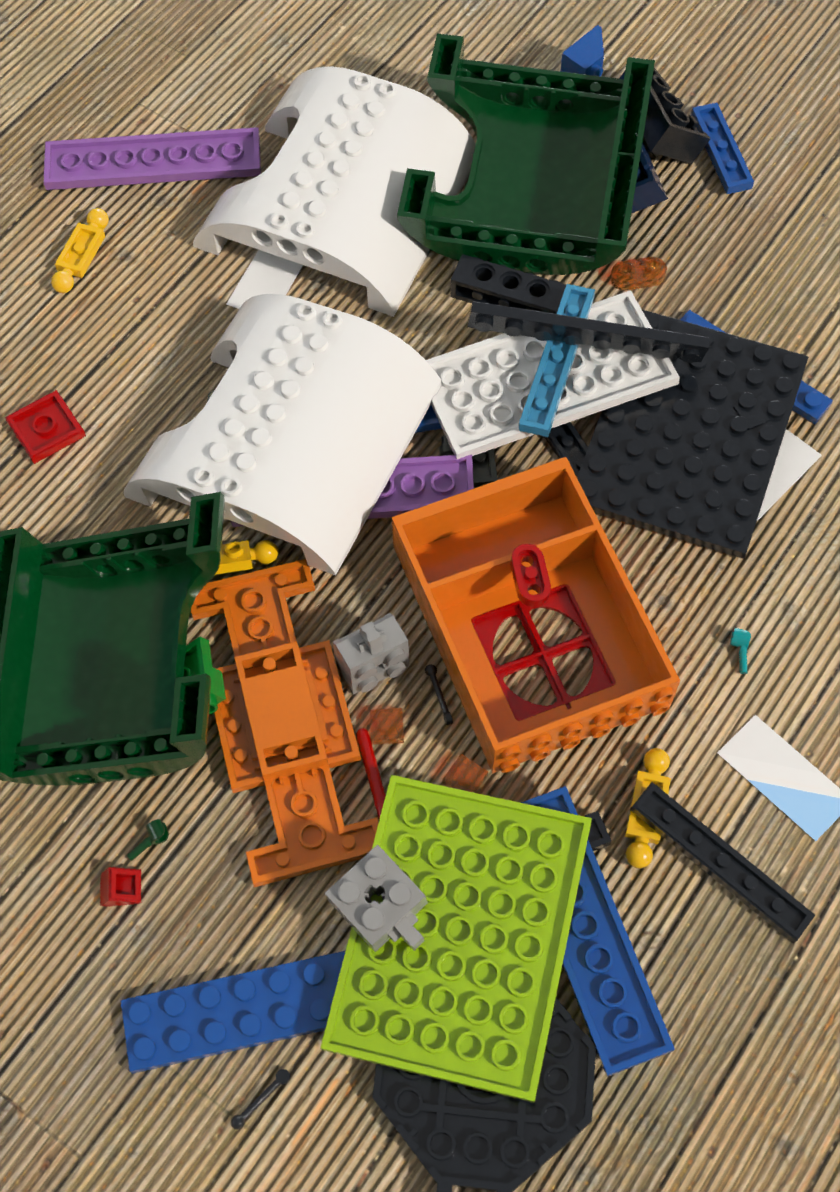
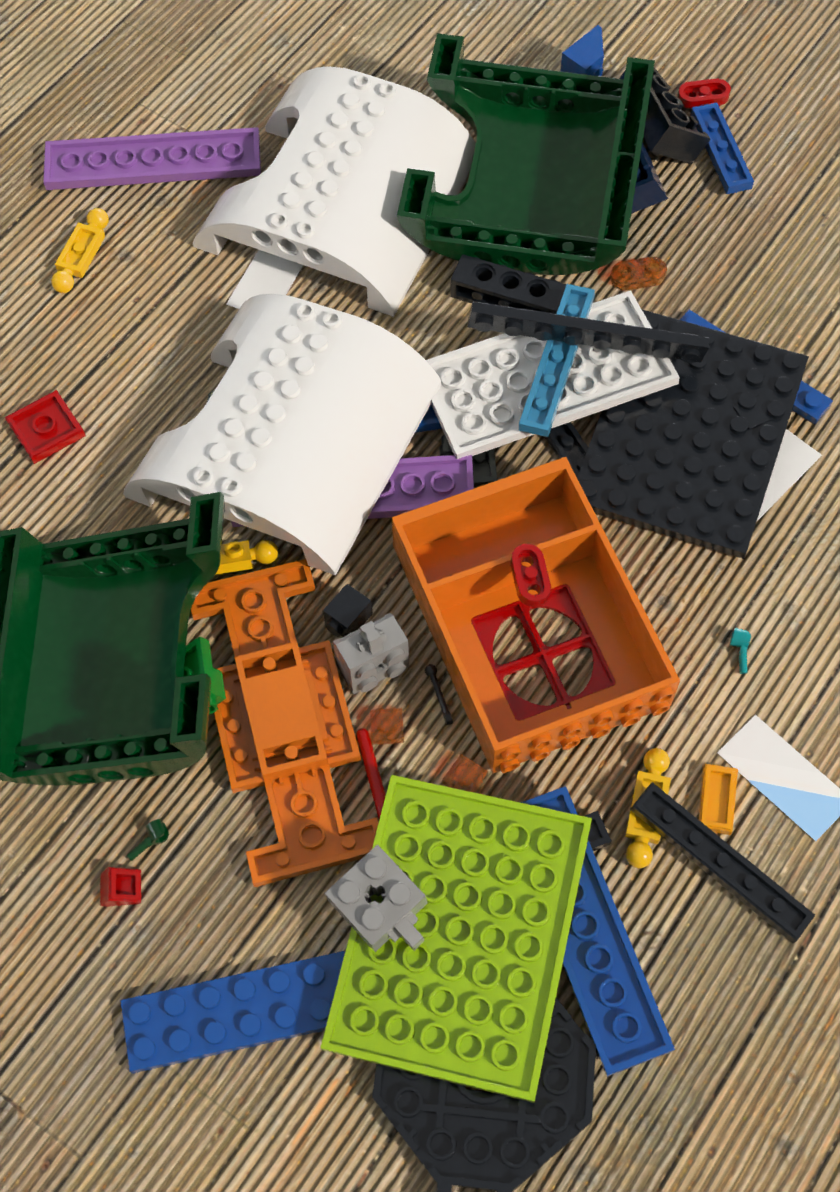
black hinge [231,1069,291,1130] -> none
none -> black brick [323,584,373,637]
none -> red plate [677,79,731,109]
none -> light orange tile [698,764,738,835]

